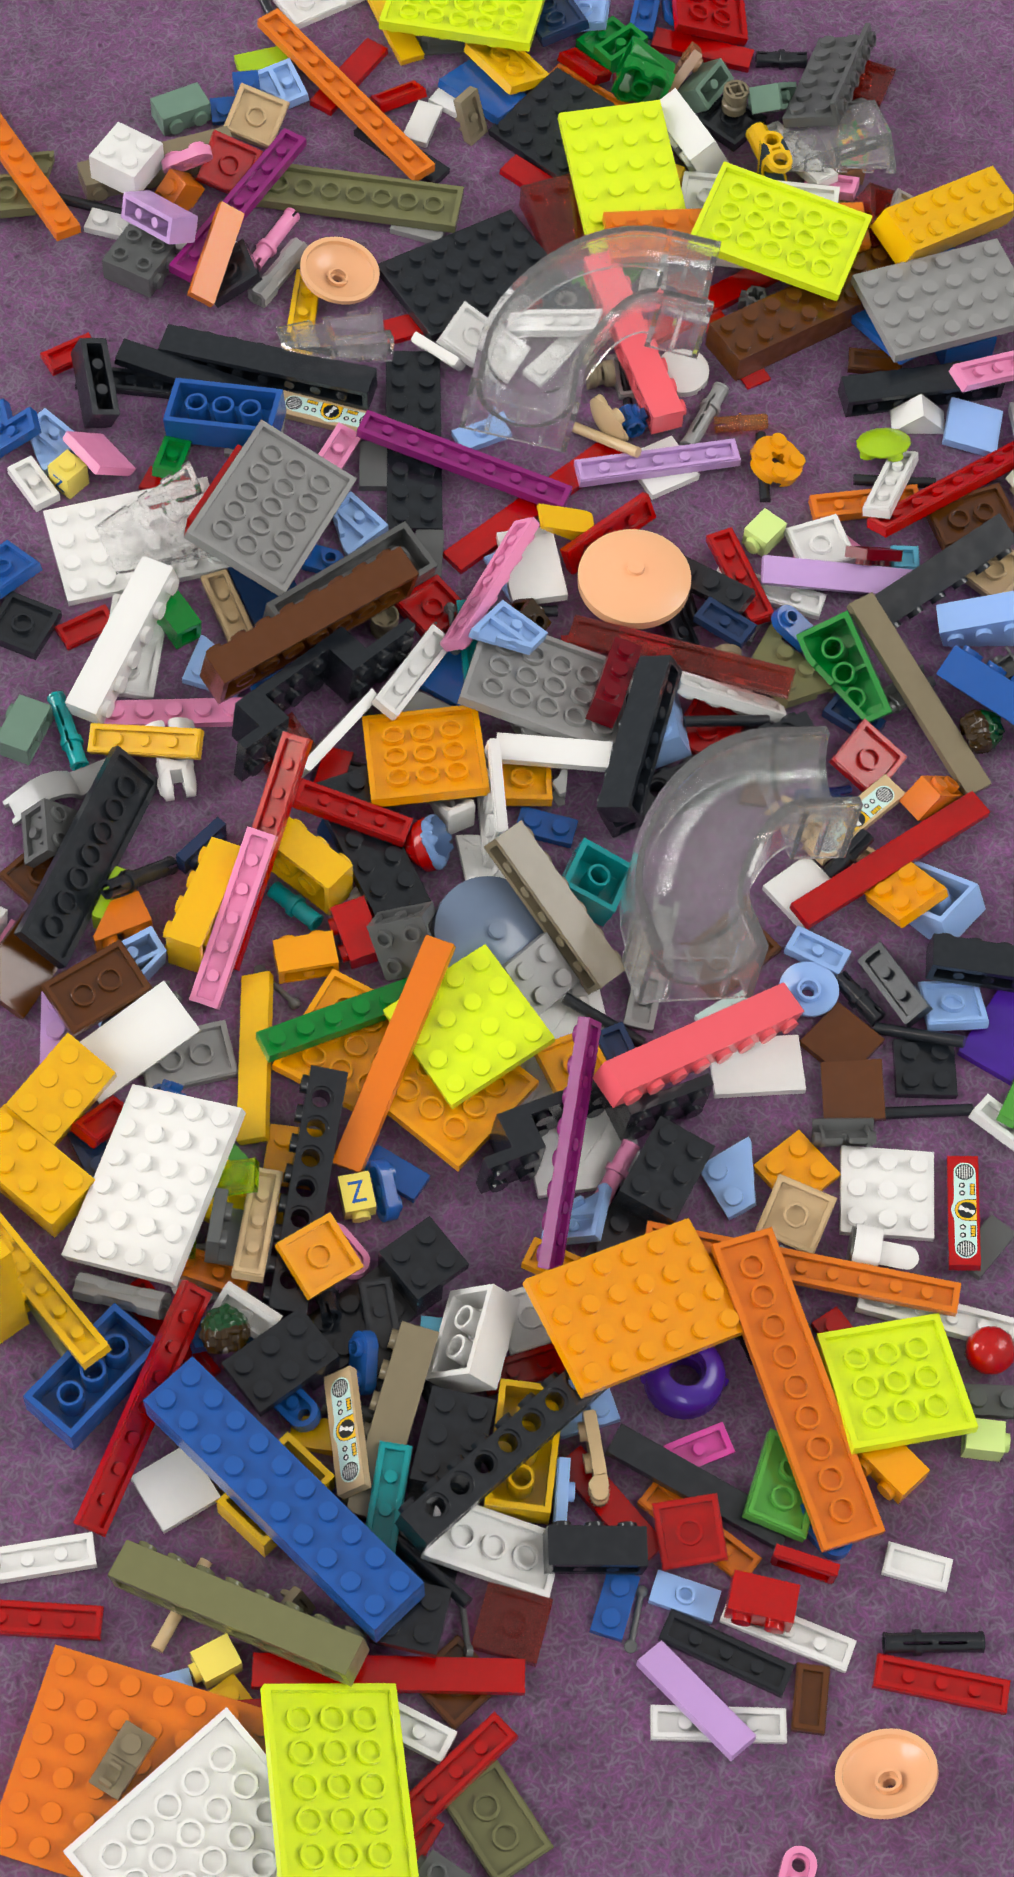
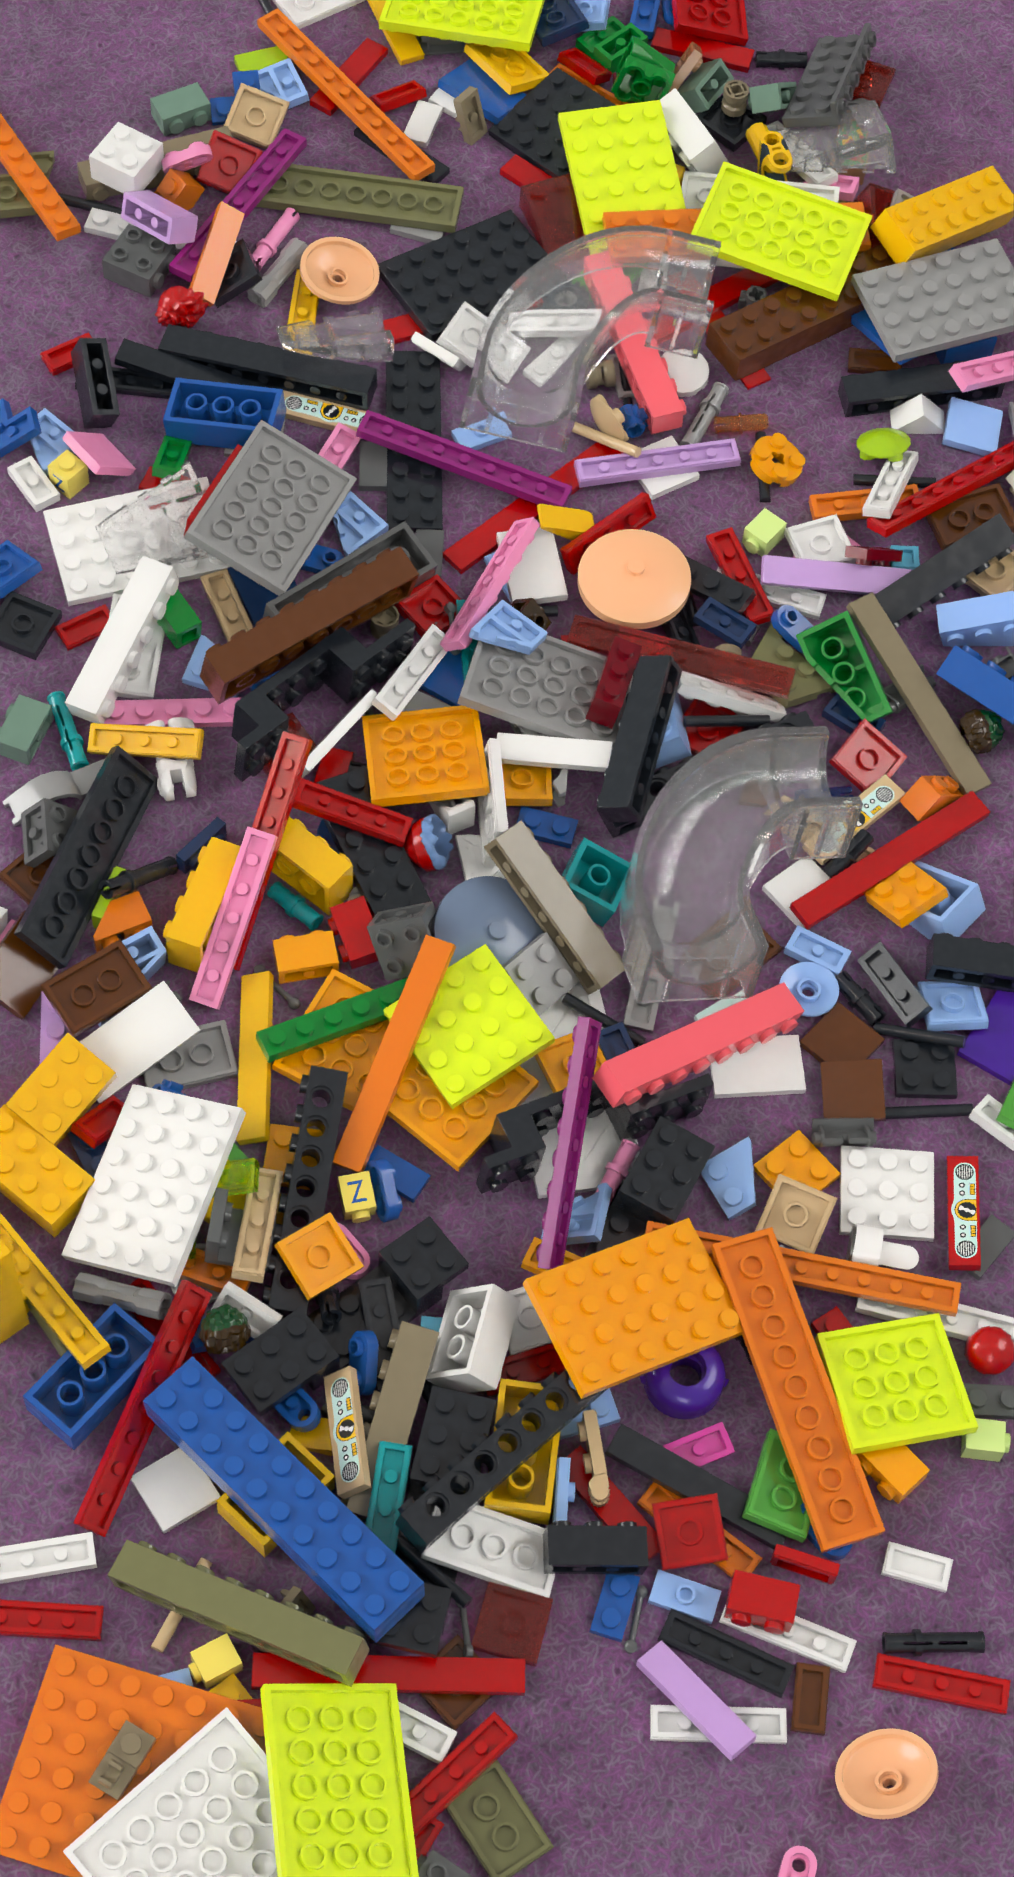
none -> red hair [155,285,209,328]

